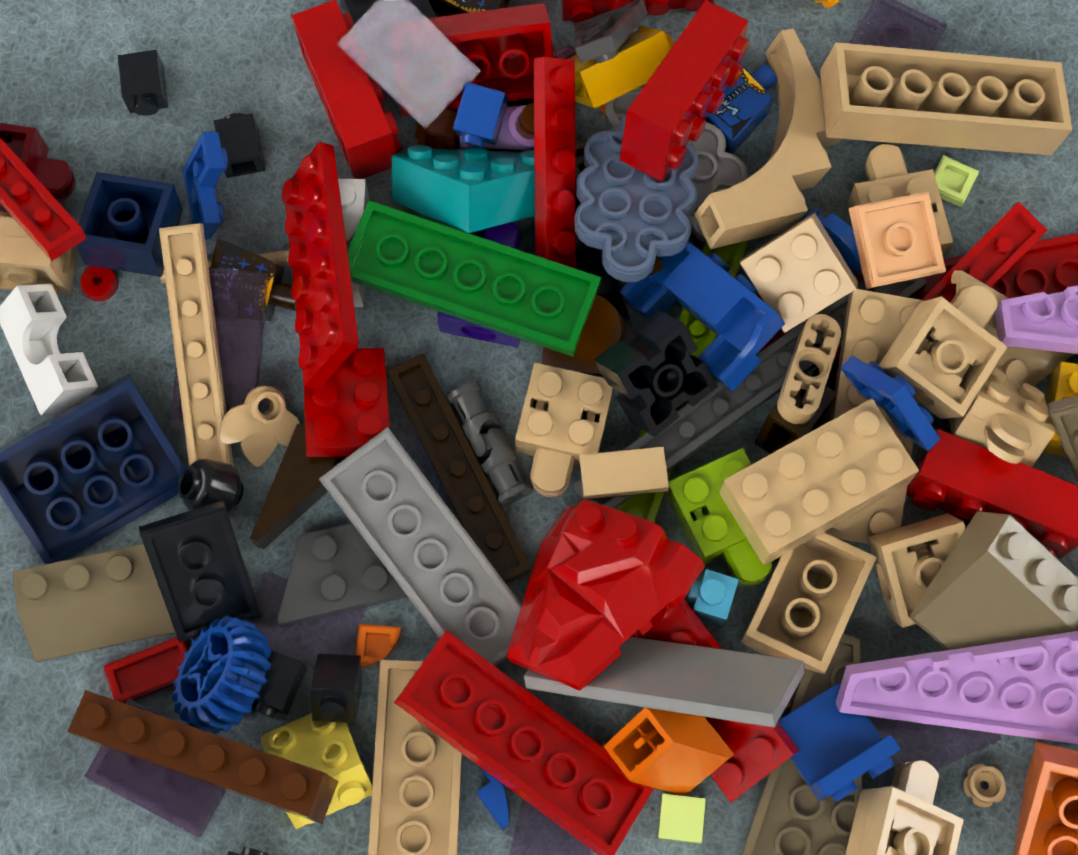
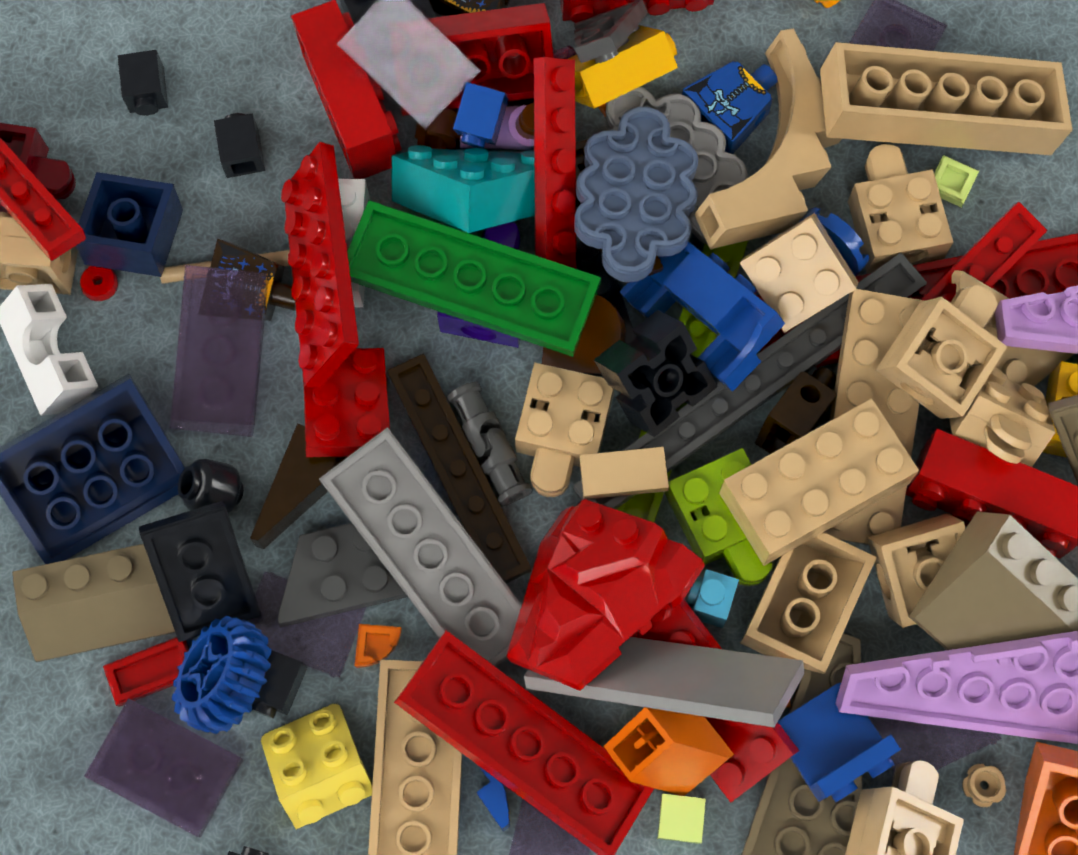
reddish brown brick [67,690,338,824] -> none
tan tile [159,223,234,467] -> none
blue plate [182,132,228,240] -> none
tan plate [219,385,300,467] -> none
black brick [310,653,362,723] -> none
red brick [619,0,749,182] -> none
tan beam [777,314,841,424] -> none
blue plate [840,356,940,451] -> none
light nougat tile [849,191,946,289] -> none

